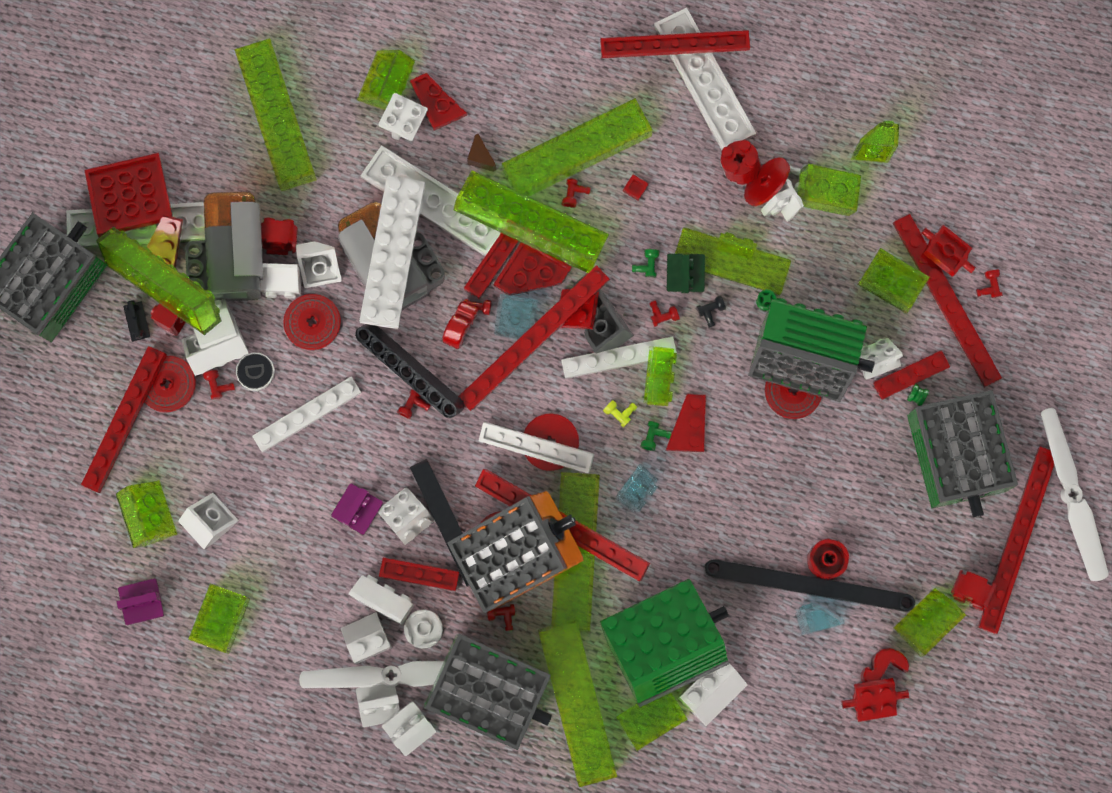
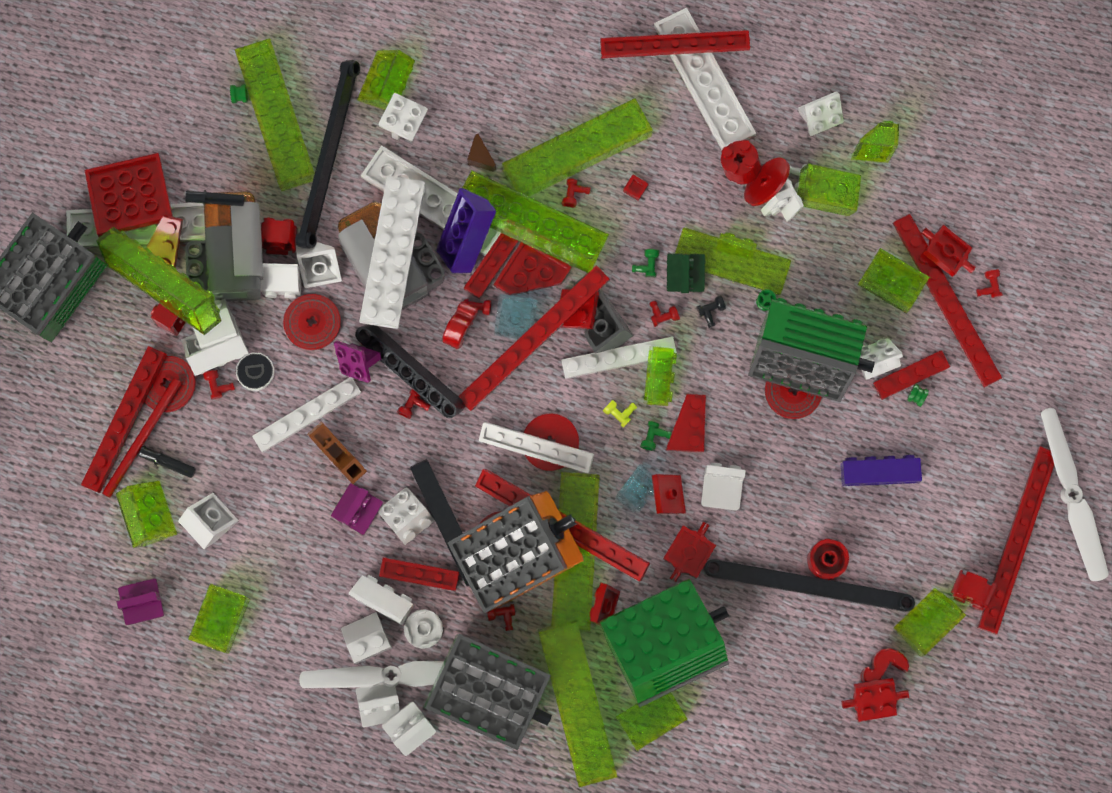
black hinge [123,300,150,342] -> none
red wing [410,73,467,131] -> none
white slope [678,664,747,726] -> none
clear light blue slope [795,603,845,636] -> none
dark grey piece [907,390,1018,518] -> none
none -> red piece [102,378,182,498]
none -> black axle [139,446,196,478]
none -> black axle [185,190,245,206]
none -> green wheel [230,84,248,104]
none -> black piece [296,60,360,249]
none -> dark orange arch [307,421,367,484]
none -> magenta bracket [334,341,381,383]
none -> dark purple slope [436,188,496,273]
none -> red plate [590,583,621,626]
none -> red plate [652,474,686,514]
none -> red plate [663,522,716,582]
none -> white bracket [701,463,746,511]
none -> white bracket [798,91,844,136]
none -> dark purple brick [840,455,922,486]

